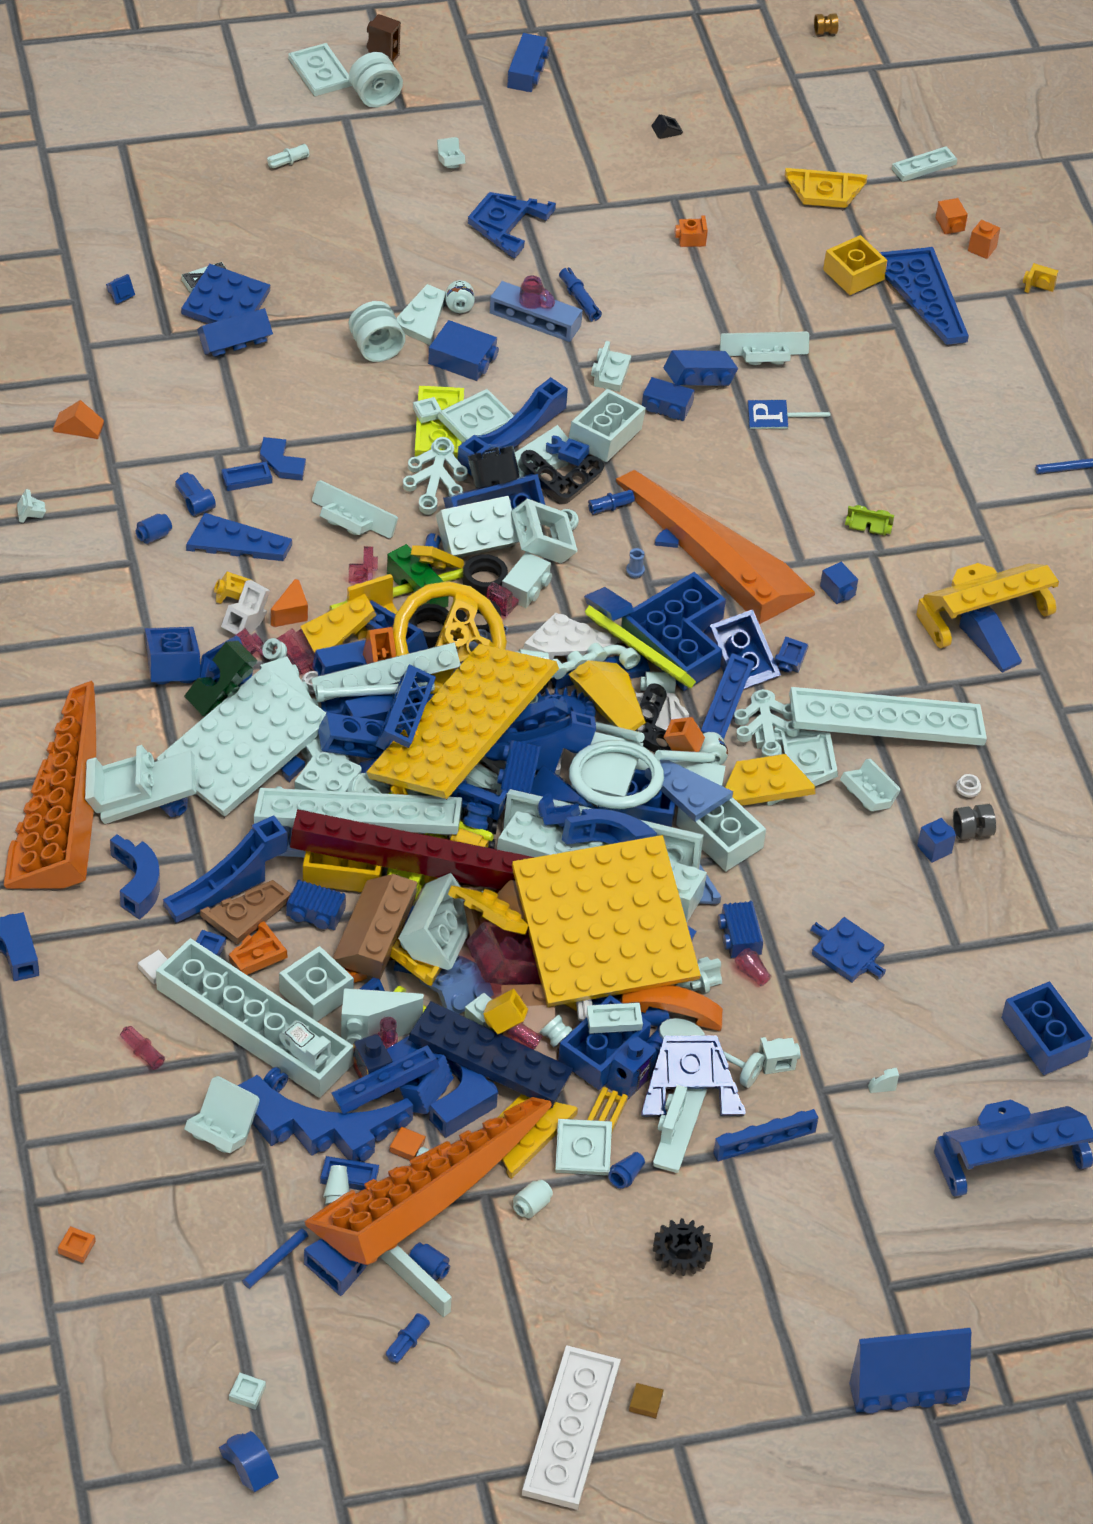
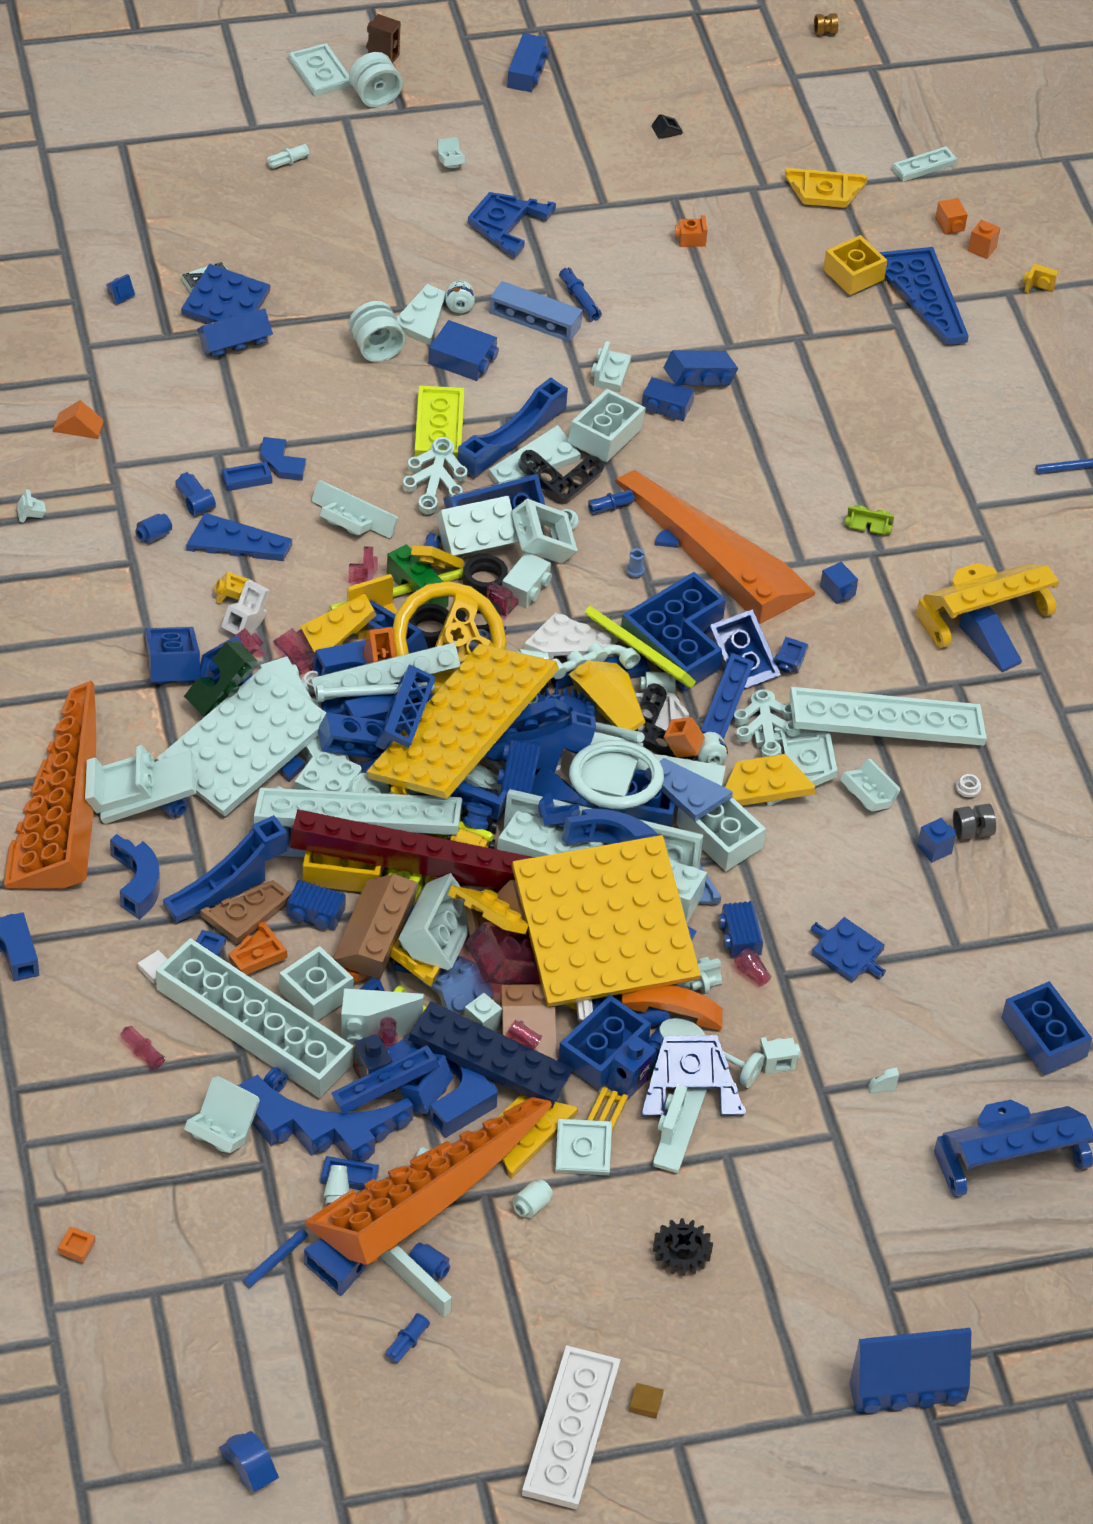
light aqua tile [229,1373,266,1409] -> none
light aqua bush [262,638,287,661] -> none
orange slope [271,579,308,627] -> none
light aqua leg [279,1020,331,1071] -> none
orange tile [389,1127,426,1160] -> none
light aqua tile [413,397,441,423] -> none
light aqua tile [437,389,514,443] -> none
black brick [468,445,520,488] -> none
yellow brick [483,988,528,1035] -> none
clear pink piece [519,275,555,309] -> none
light aqua wheel [540,1014,573,1047] -> none
blue plate [546,435,589,466] -> none
blue tile [584,587,634,621] -> none
light aqua plate [586,1003,643,1033] -> none
blue cone [608,1152,645,1189] -> none
light aqua bar [655,750,715,763] -> none
blue plate [713,1109,818,1162] -> none
light aqua bracket [720,331,809,365] -> none
blue piece [748,400,830,429] -> none

